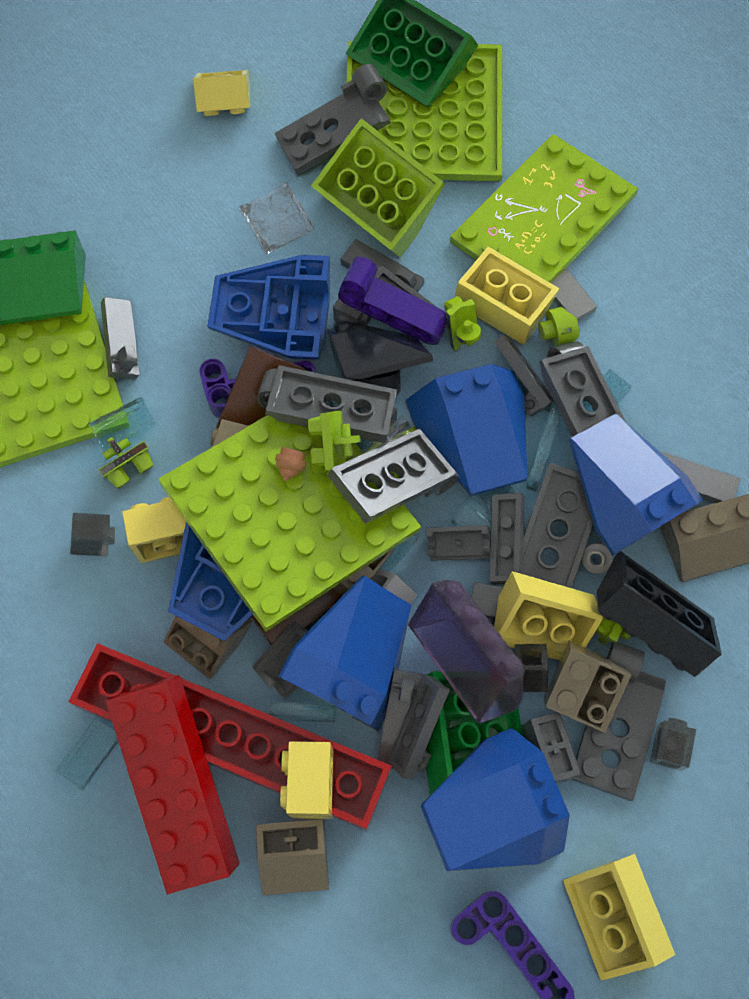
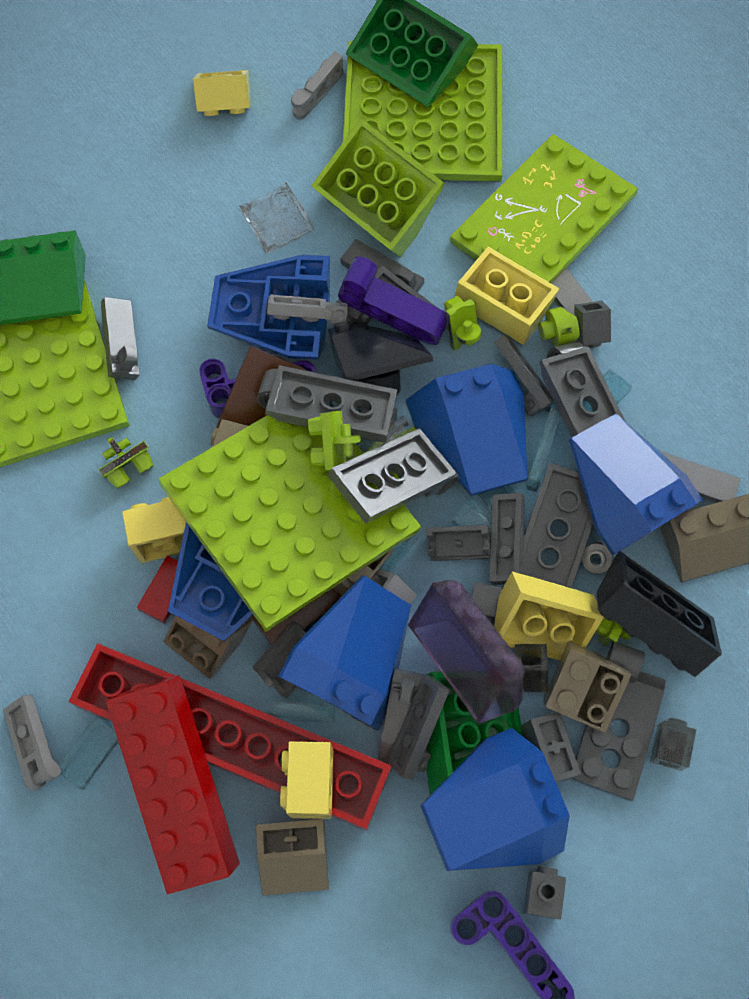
clear smoke brick [70,513,115,556] -> none
clear light blue tile [89,397,156,451] -> none
dark grey hinge [274,64,391,176] -> none
nougat plate [275,447,307,481] -> none
light yellow slope [563,854,675,981] -> none
none -> light grey plate [3,695,61,791]
none -> red tile [136,555,178,624]
none -> light grey hinge [267,295,348,324]
none -> light grey hinge [291,51,344,119]
none -> dark grey brick [523,866,566,920]
none -> dark grey brick [574,300,611,348]

